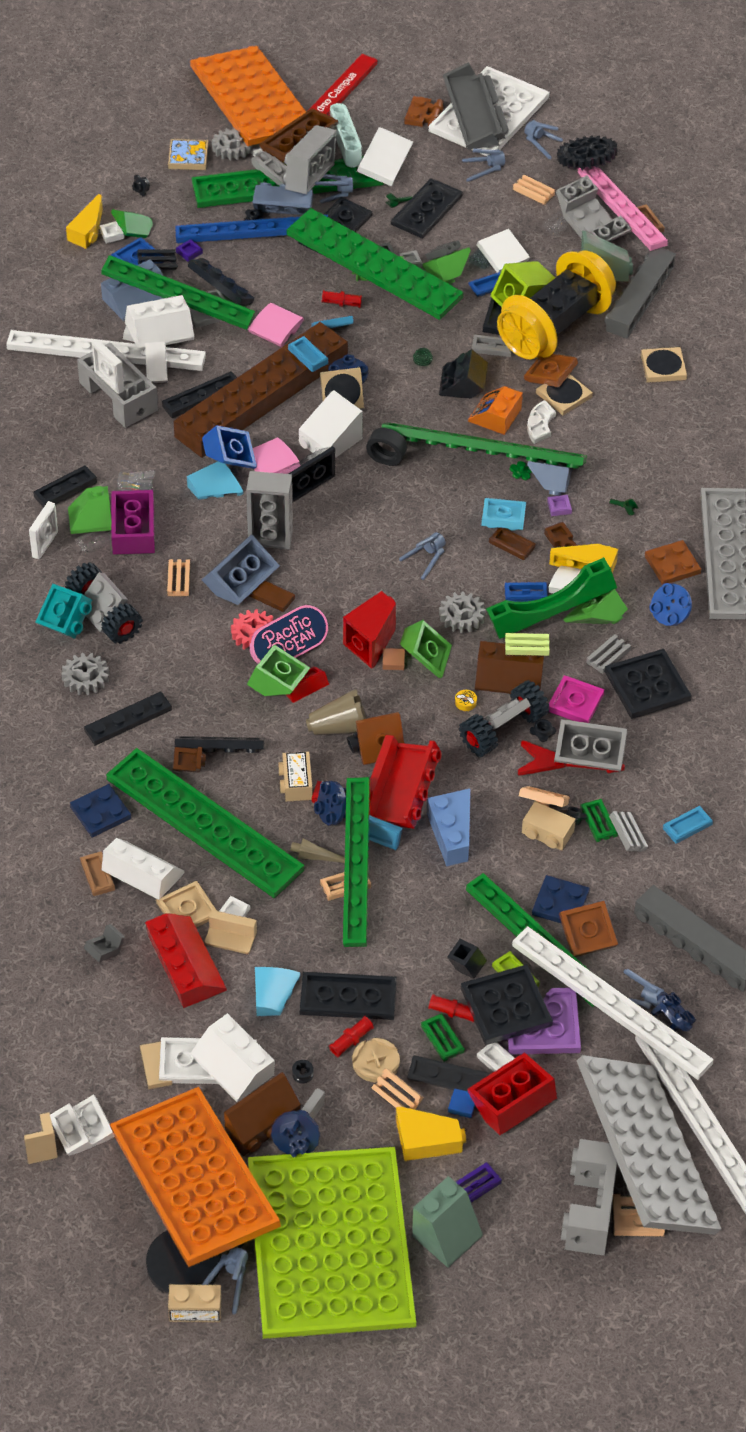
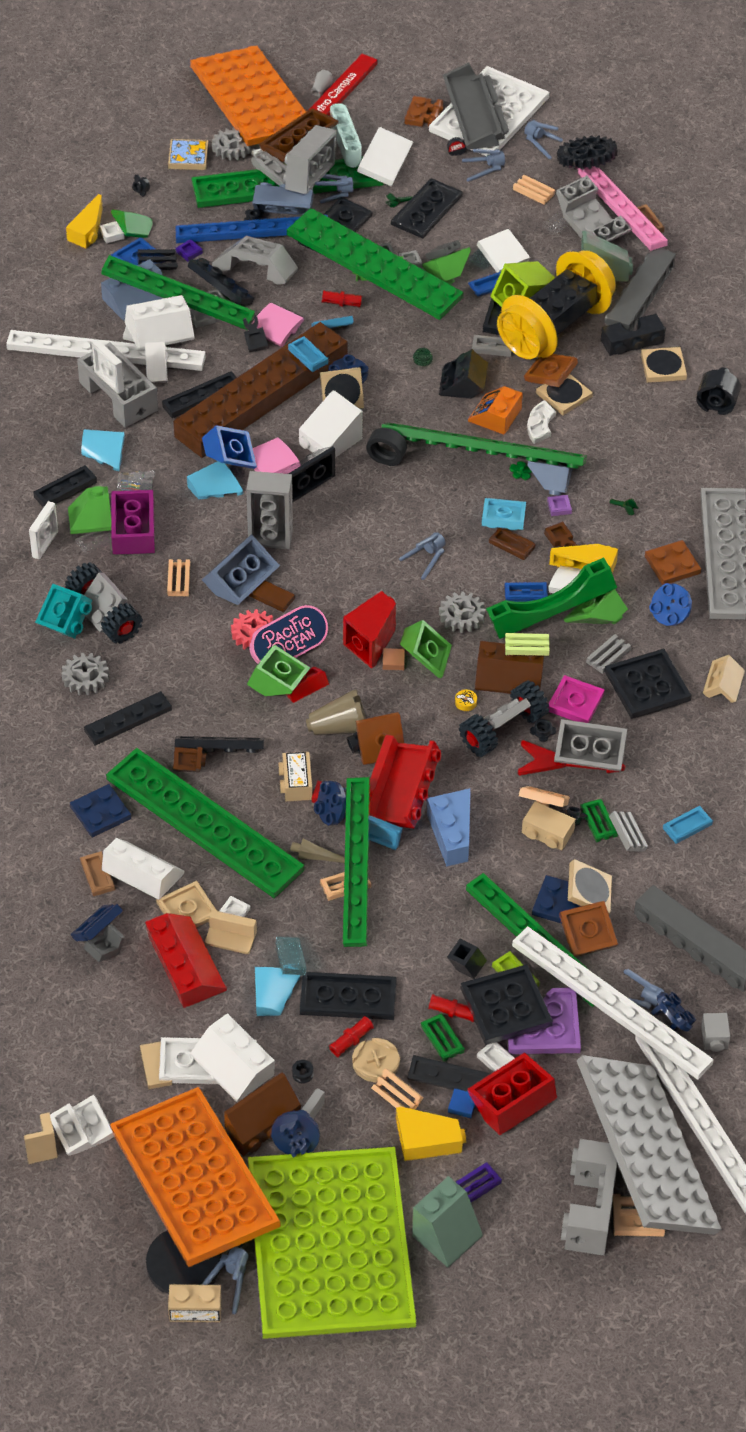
none -> dark blue plate [70,904,123,941]
none -> medium azure slope [81,429,125,471]
none -> light grey slope [212,236,298,285]
none -> black plate [243,315,268,353]
none -> clear light blue tile [275,937,307,975]
none -> light grey cone [311,70,333,97]
none -> tile [447,137,466,156]
none -> tile [568,859,612,914]
none -> black arch [601,314,666,356]
none -> black brick [696,367,741,415]
none -> light grey brick [701,1013,730,1052]
none -> tan panel [703,655,745,703]

